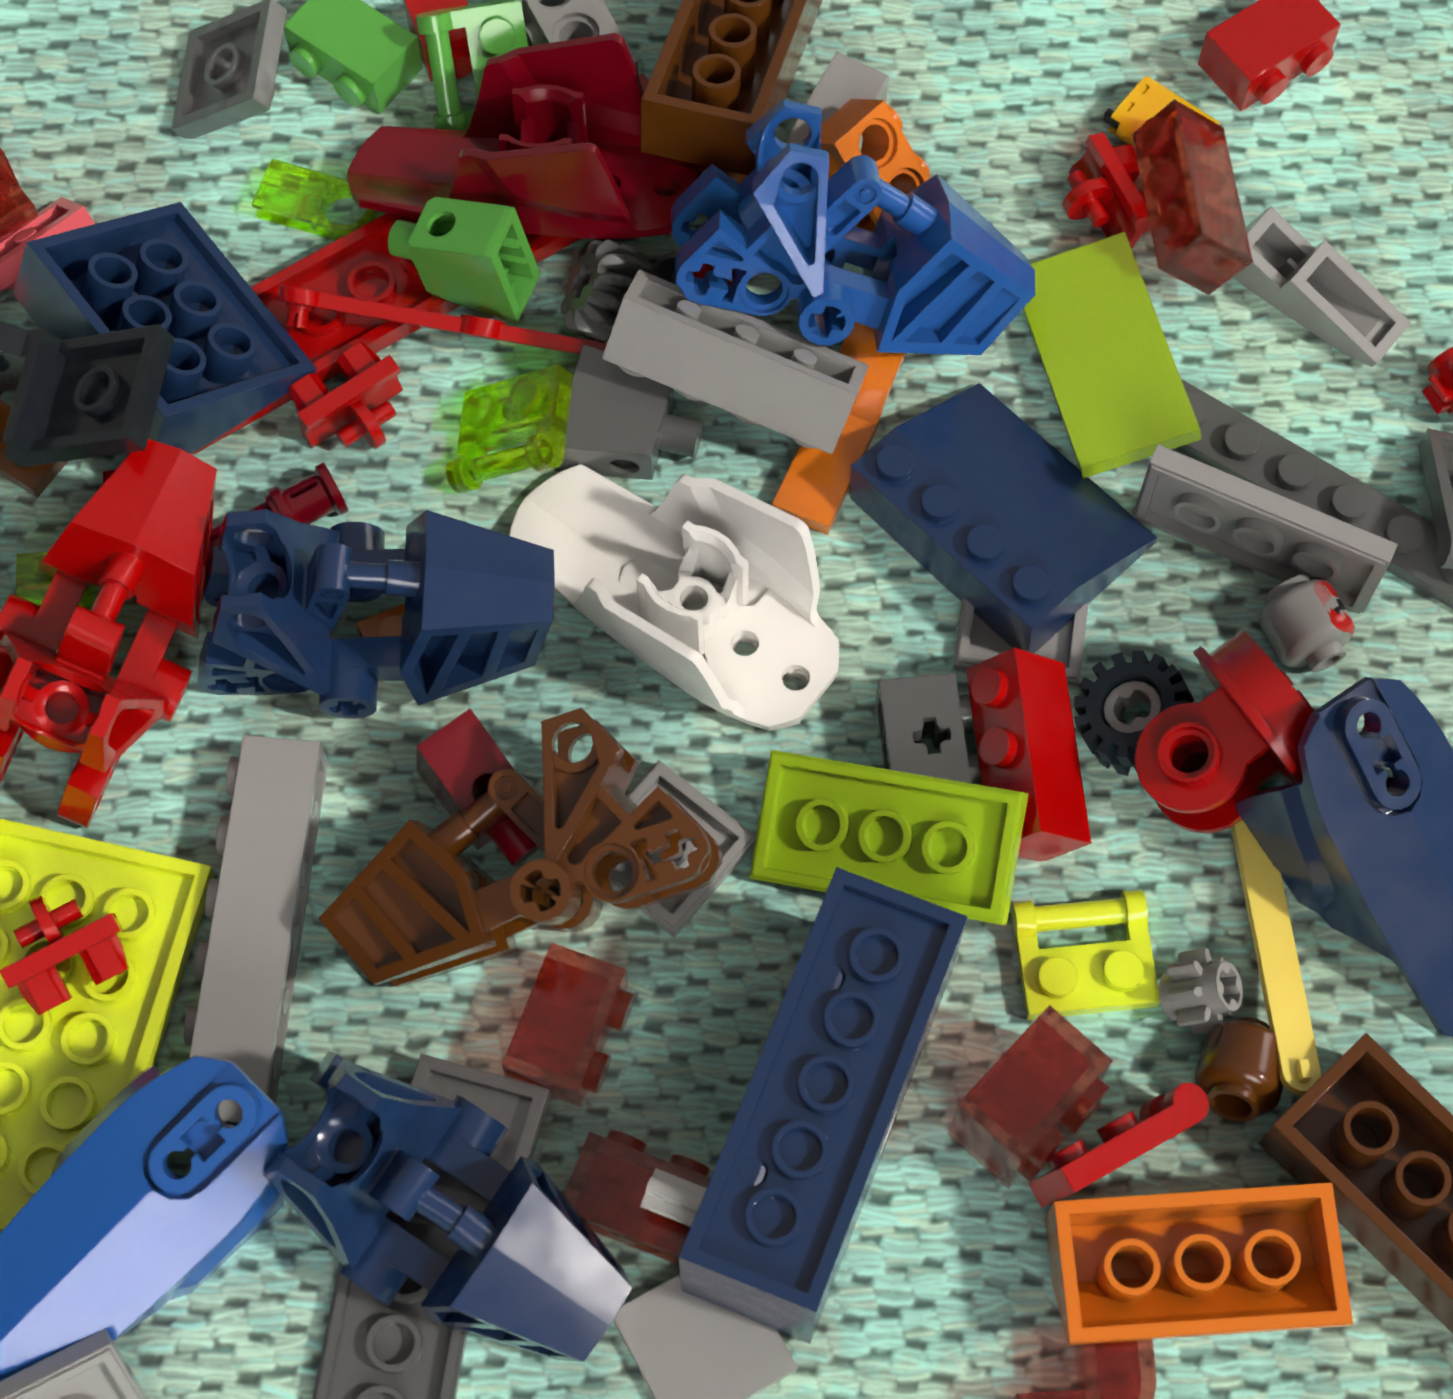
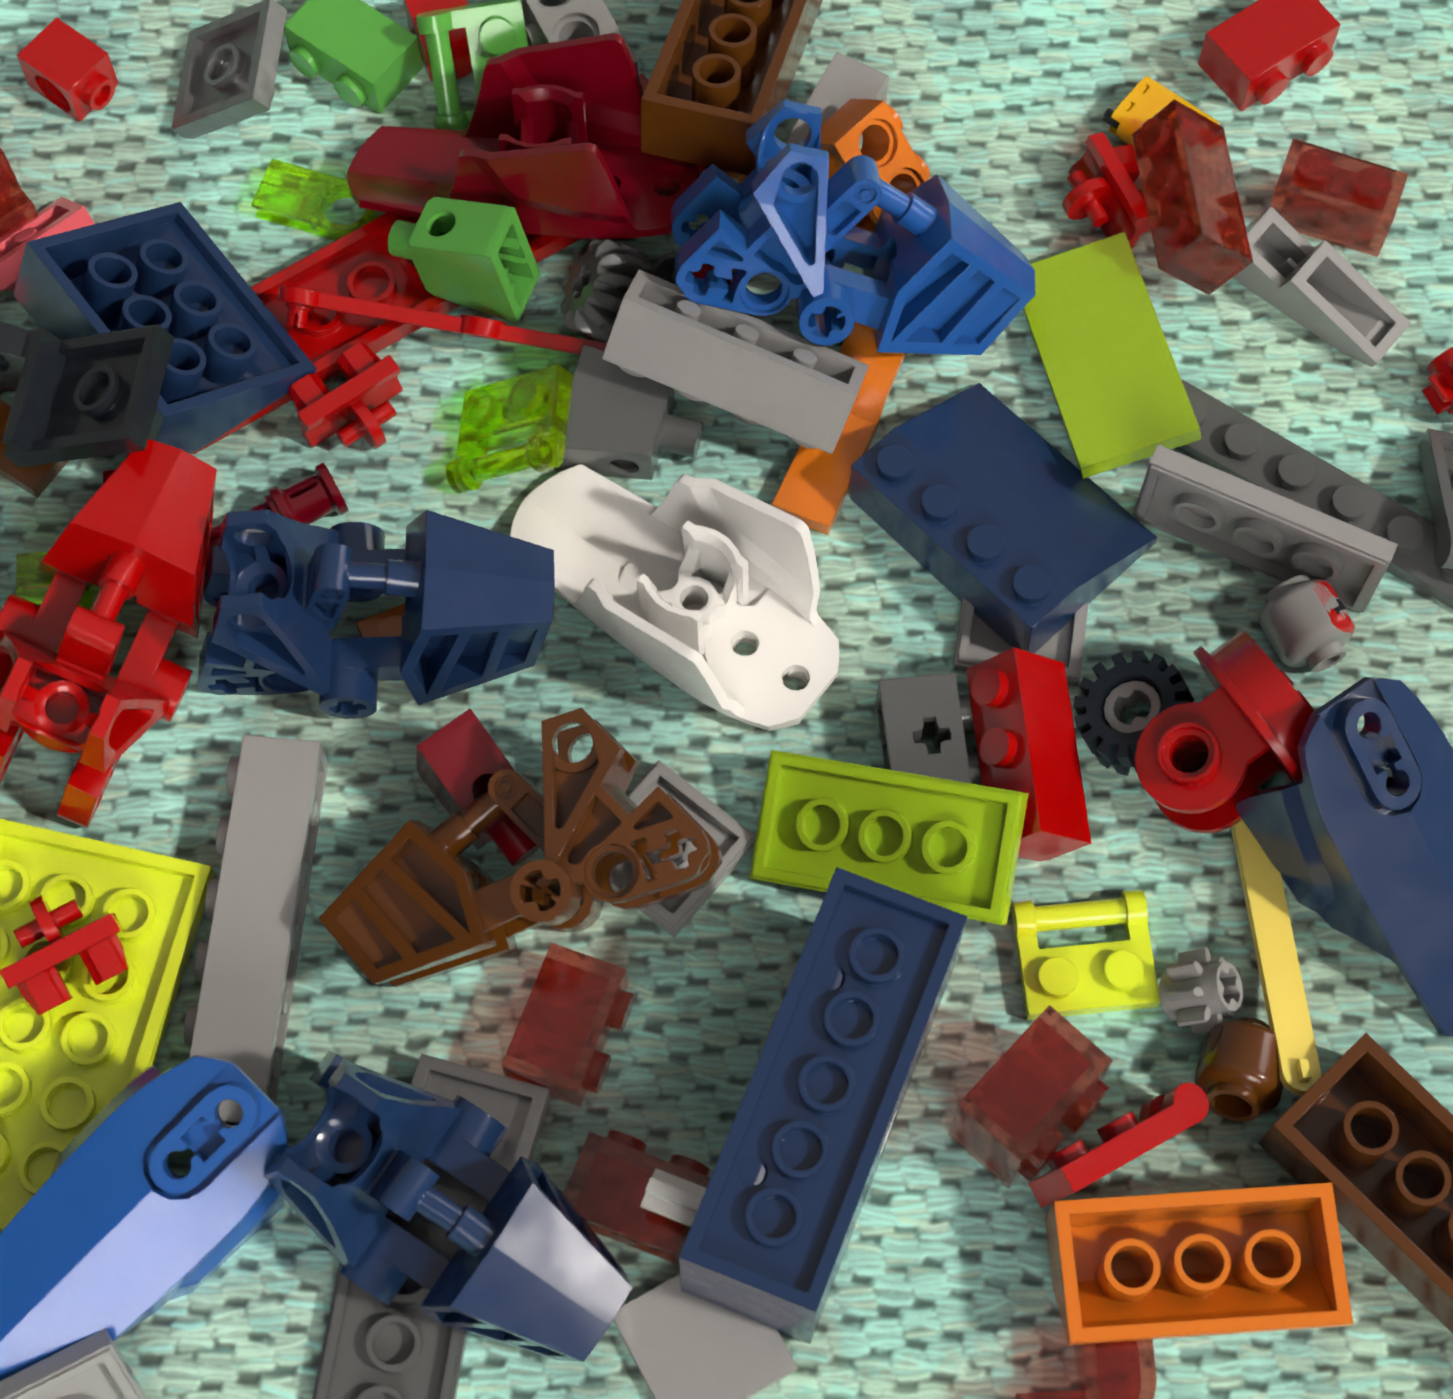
none -> red brick [16,17,119,122]
none -> clear red brick [1269,138,1408,257]

